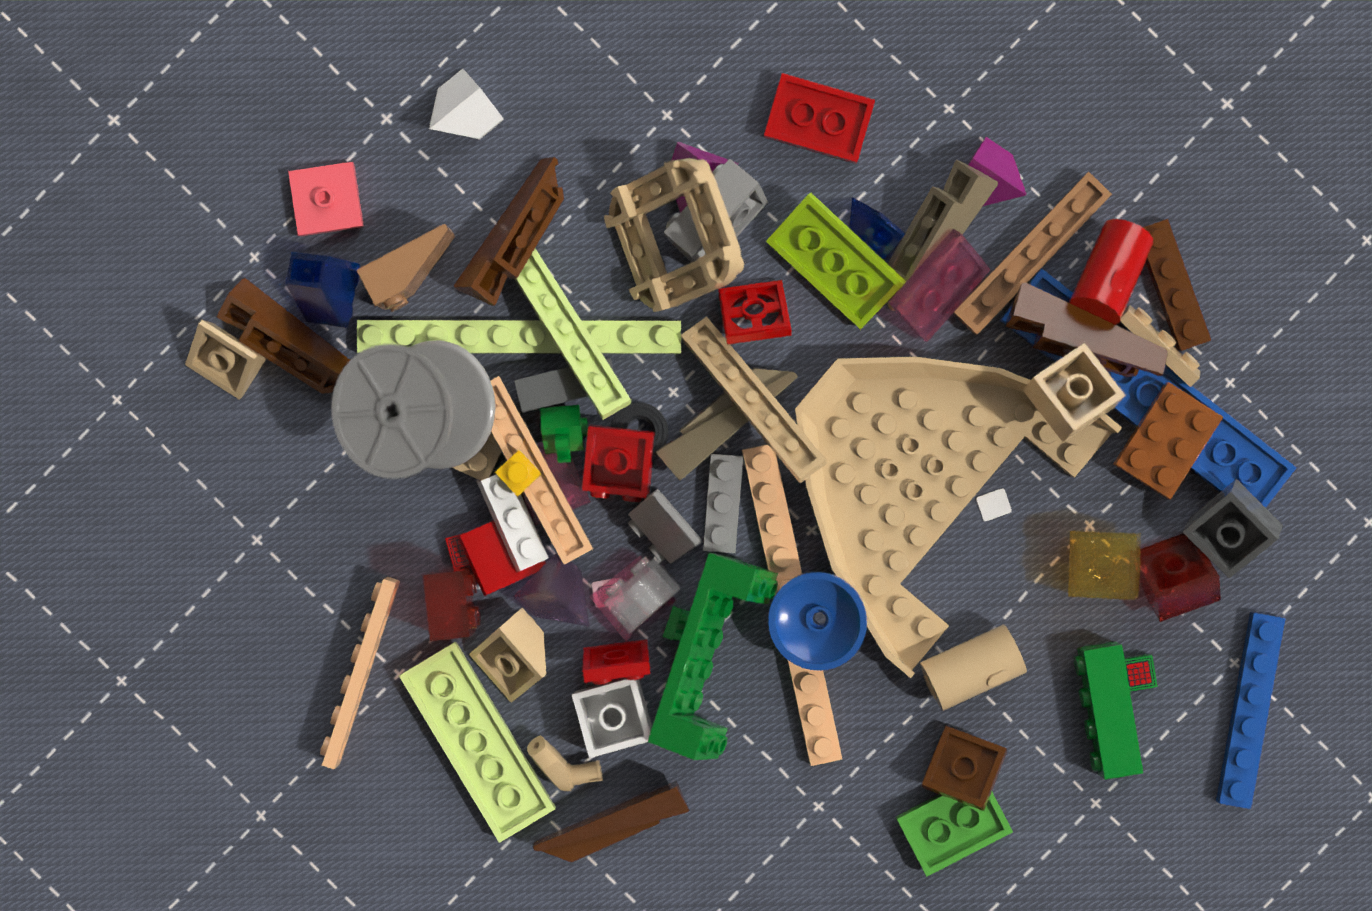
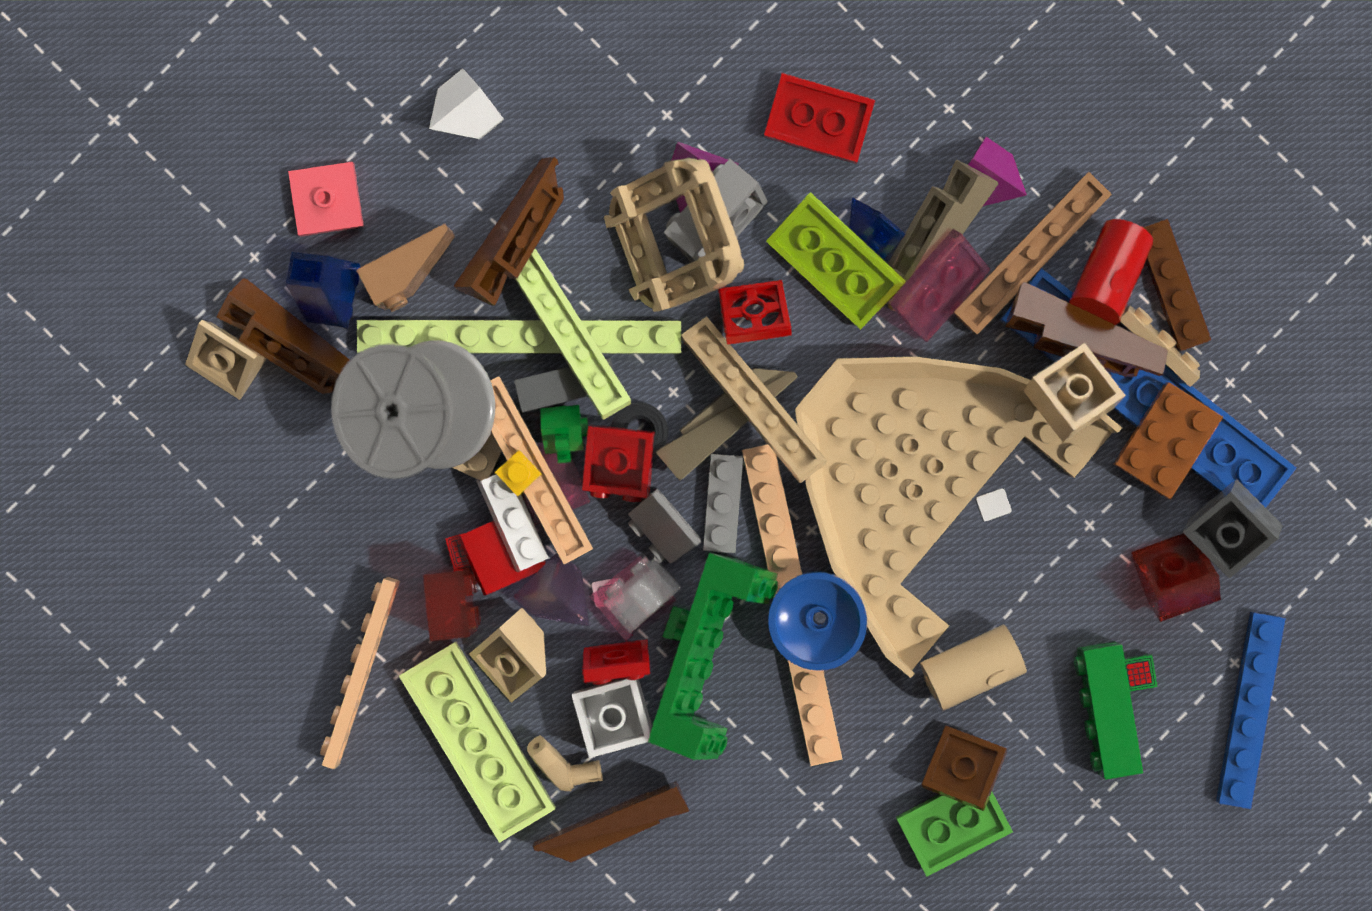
clear yellow brick [1068,530,1141,600] -> none

